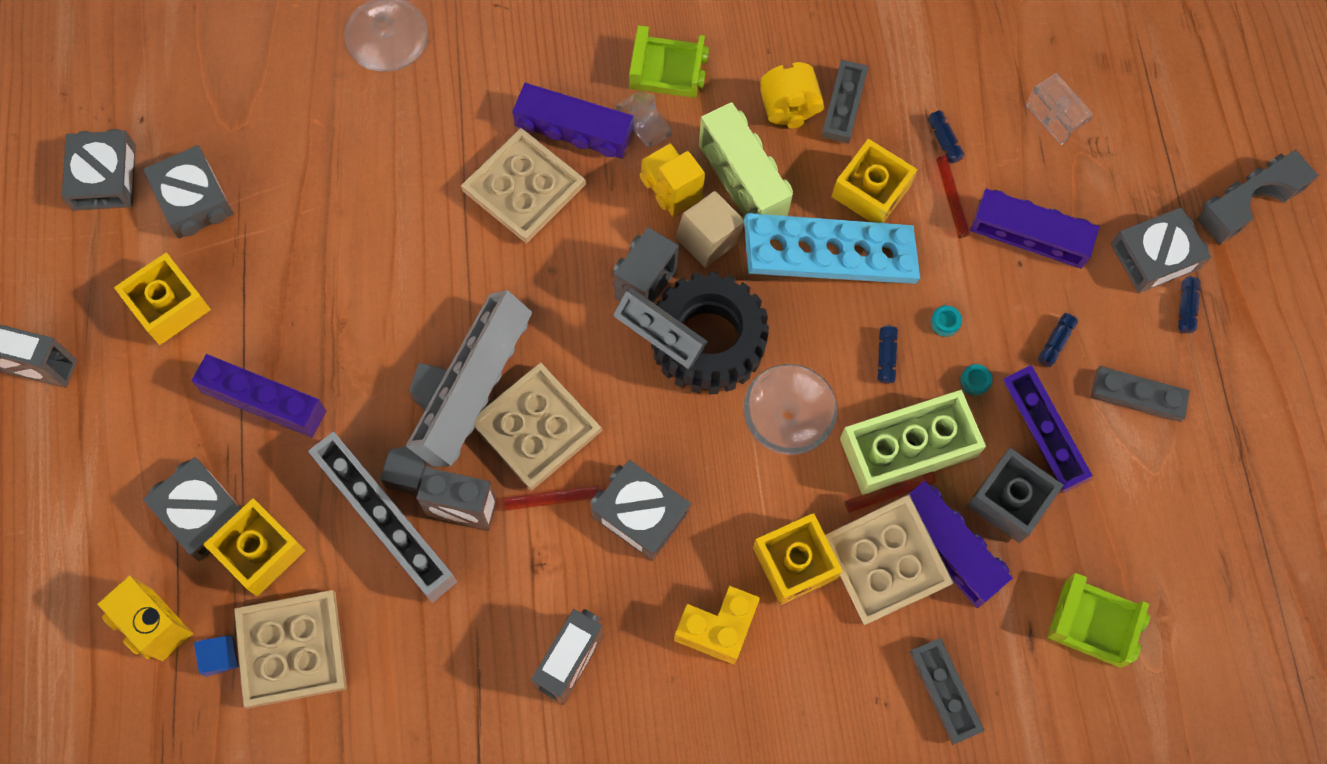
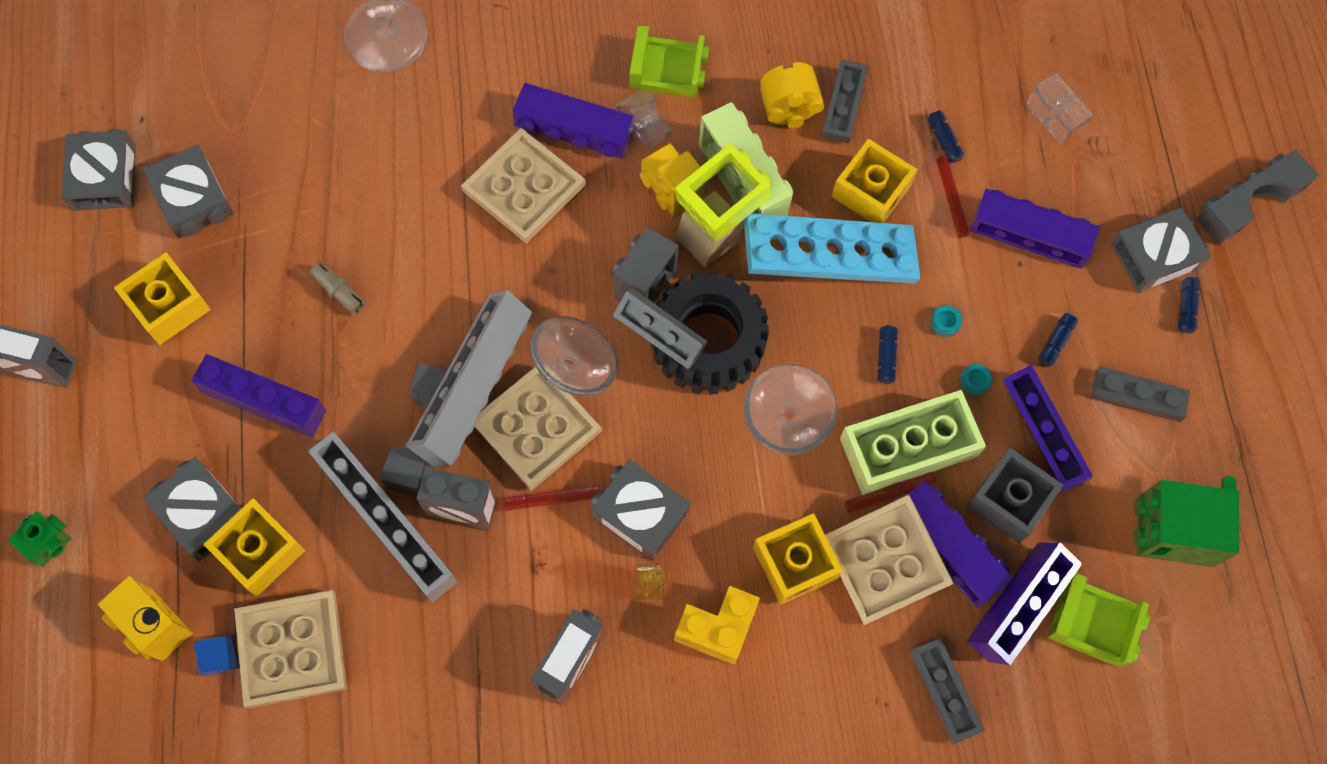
none -> green brick [7,511,72,568]
none -> dark tan pin [309,262,366,315]
none -> clear dish [530,316,618,396]
none -> clear yellow leg [633,563,665,601]
none -> neon yellow window [675,143,772,242]
none -> dark purple brick [967,542,1082,665]
none -> green container [1134,475,1239,567]

